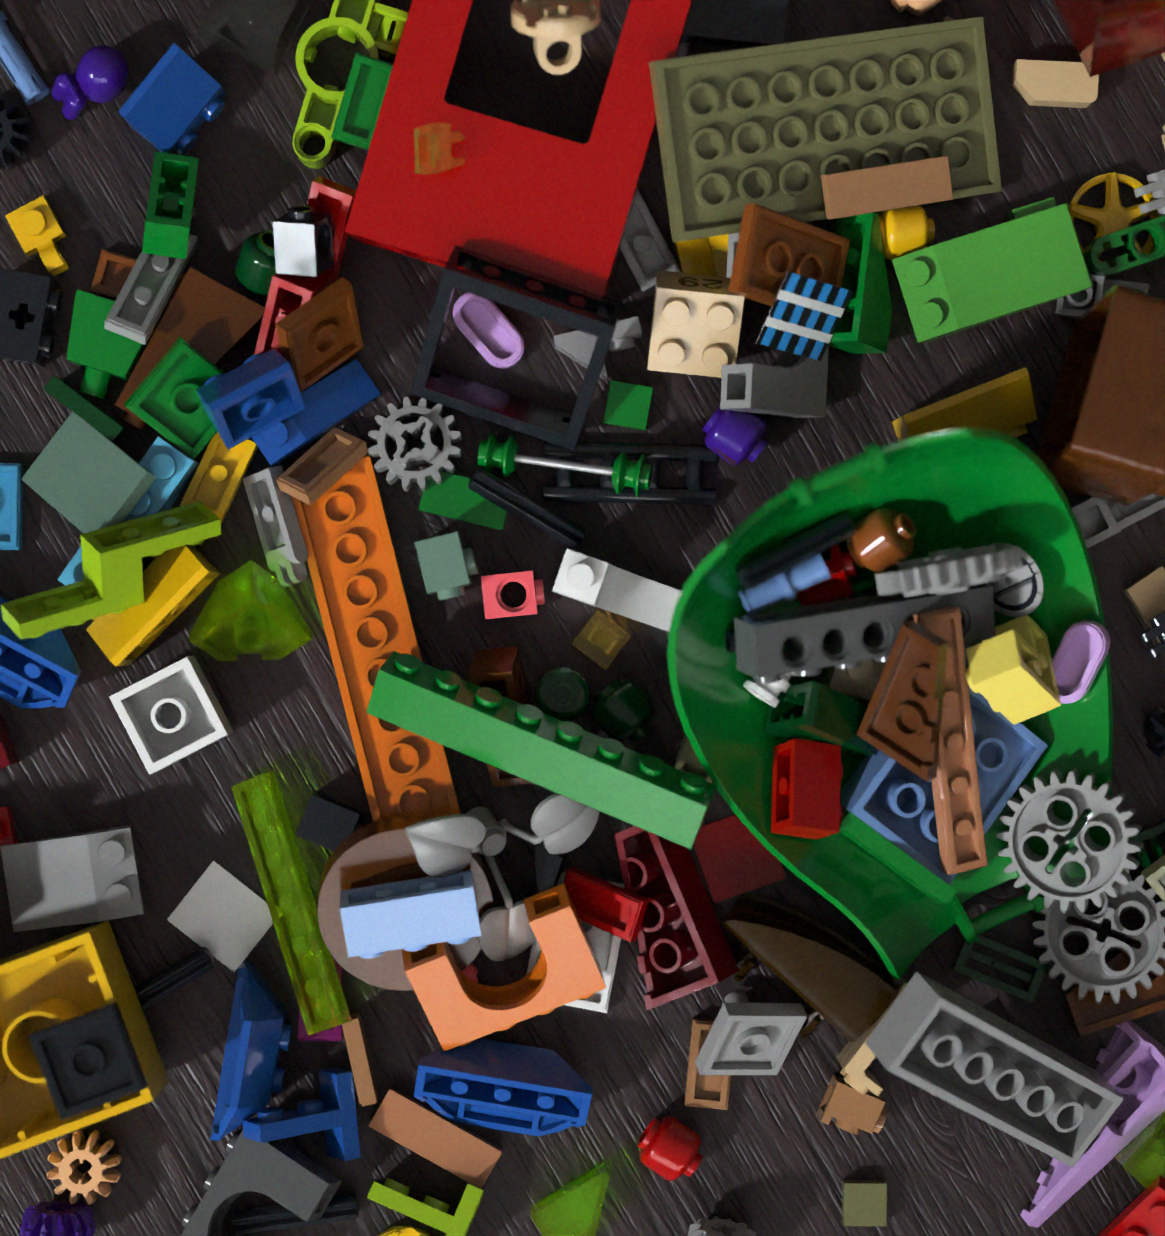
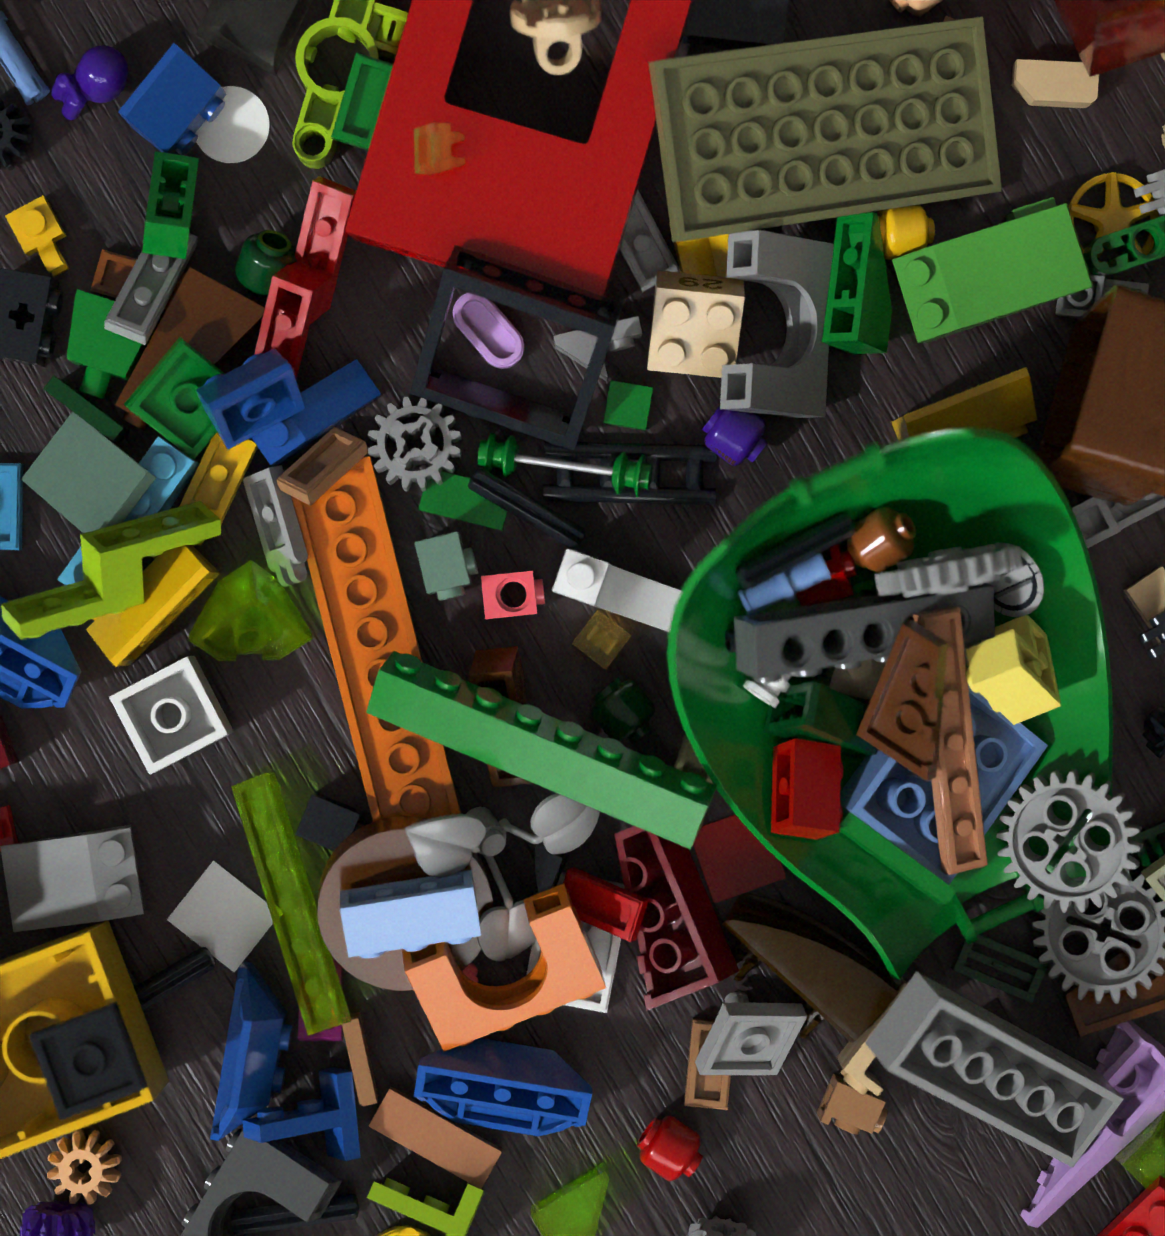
brick [273,206,334,277] -> none
dark orange tile [275,277,364,392] -> none
dark green head [534,666,590,722] -> none
dark orange tile [728,203,850,307] -> none
sticker [756,272,853,361] -> none
medium nougat tile [821,156,953,219] -> none
olive tile [842,1180,887,1226] -> none
lavender tile [1052,620,1110,704] -> none
none -> white sticker [195,86,270,163]

